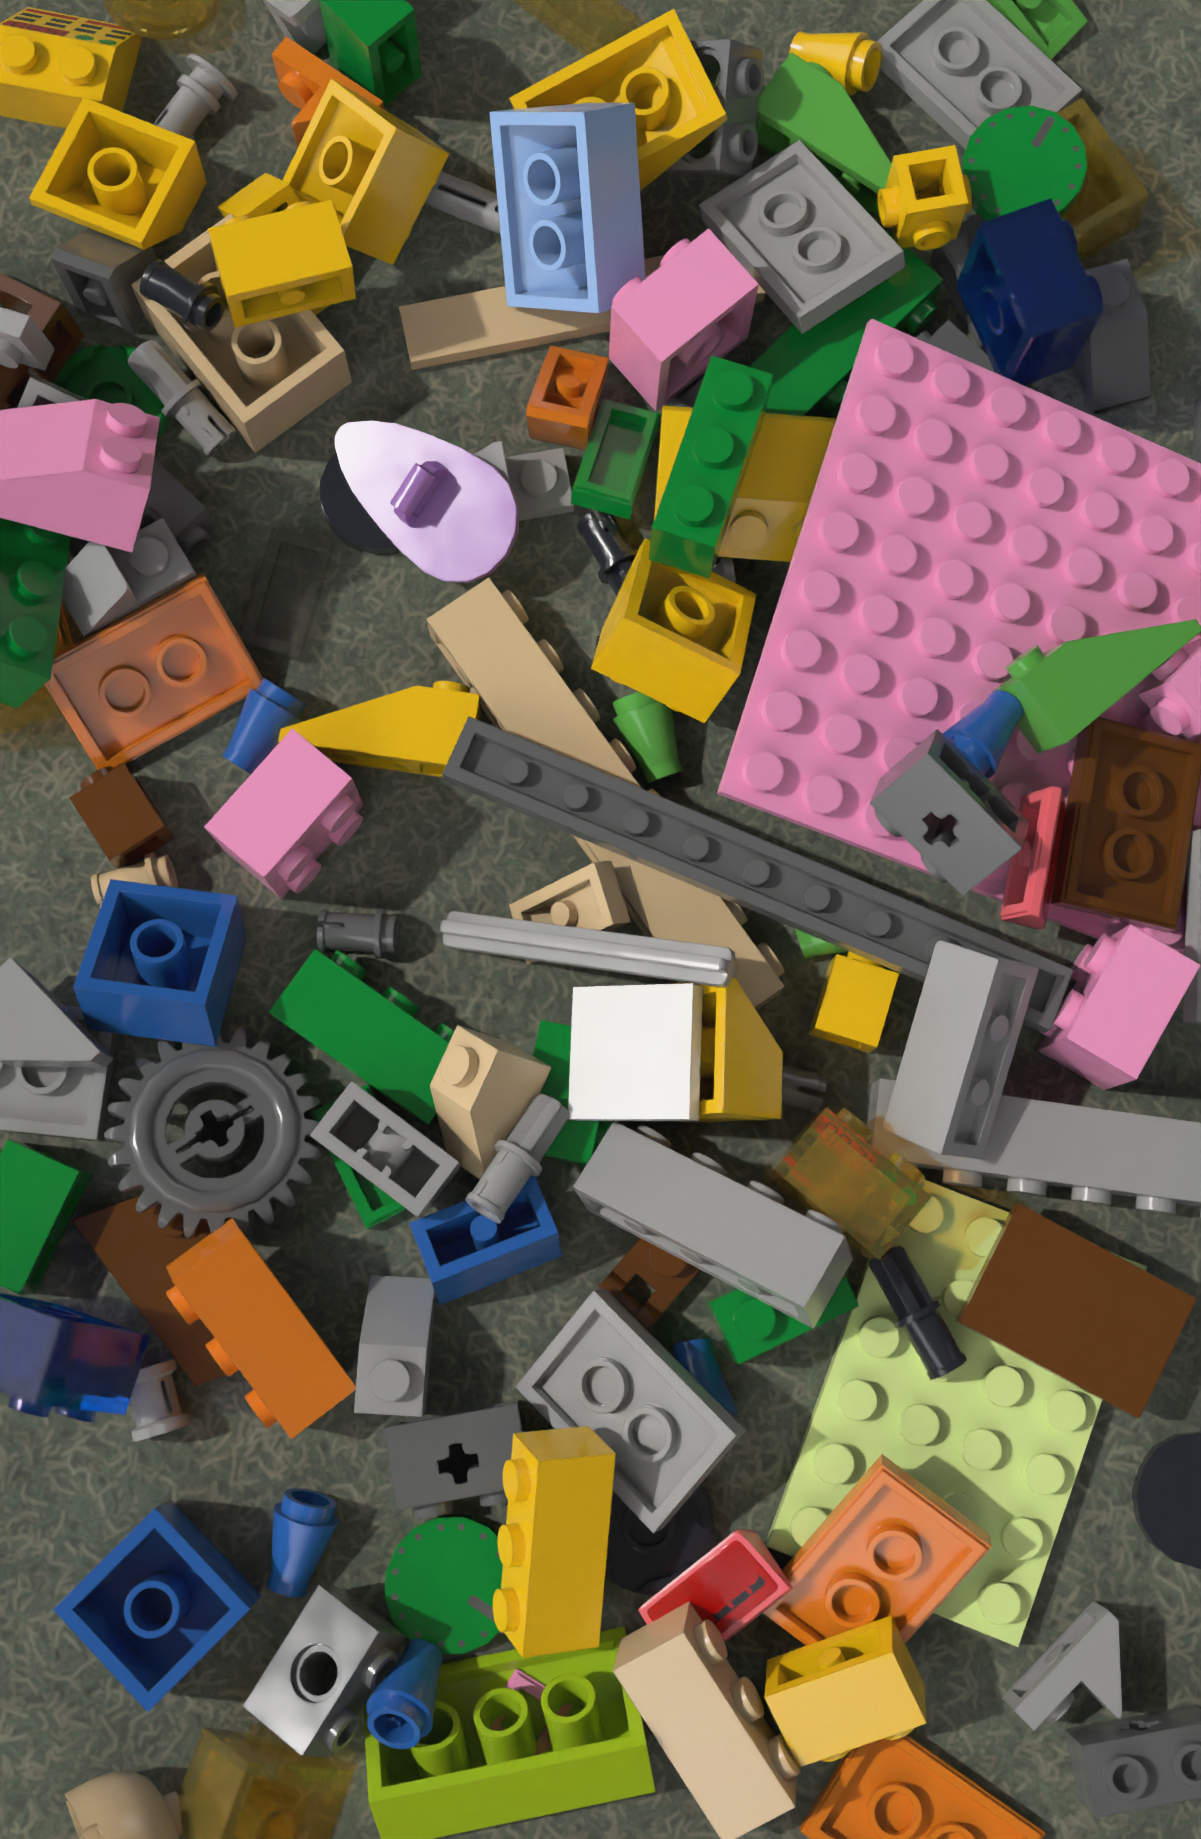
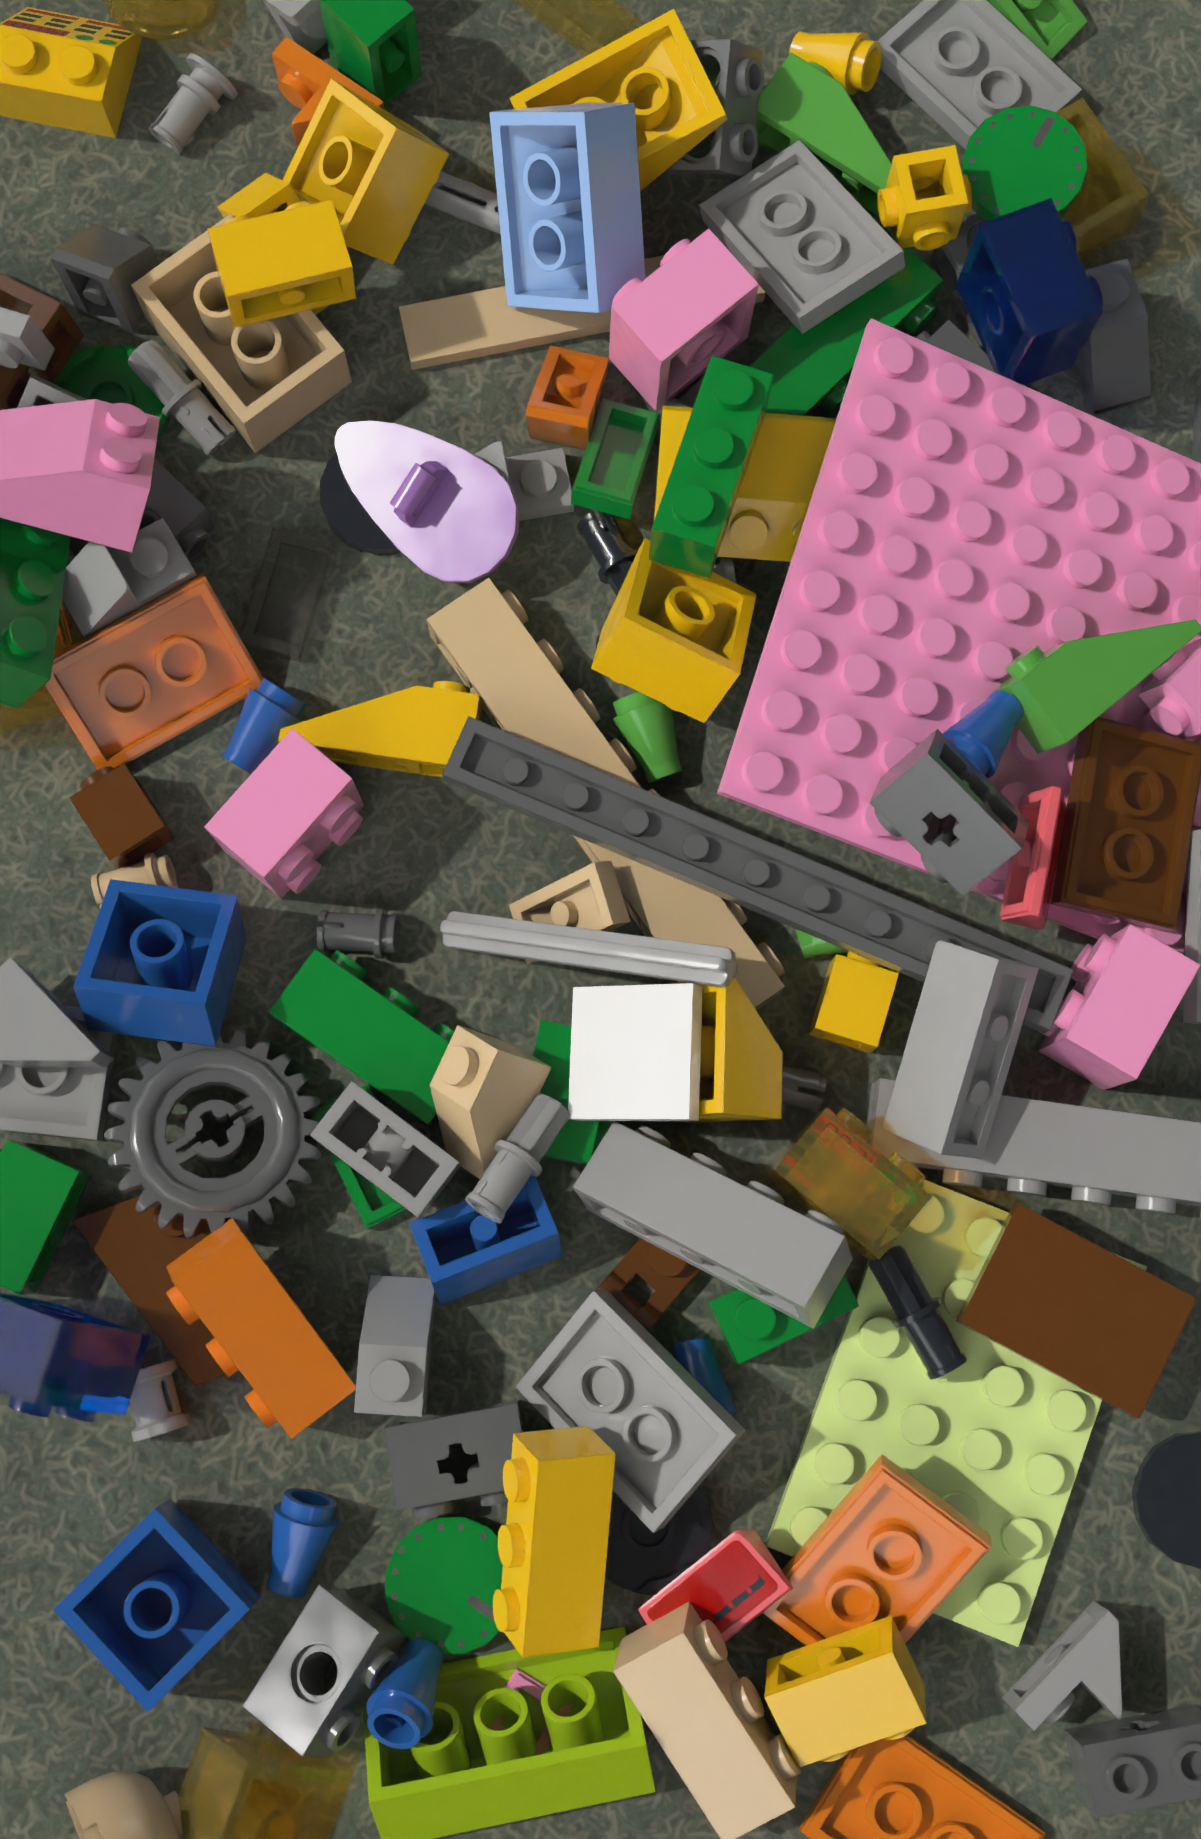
yellow slope [29,97,207,250] -> none
black pin [140,259,225,332] -> none

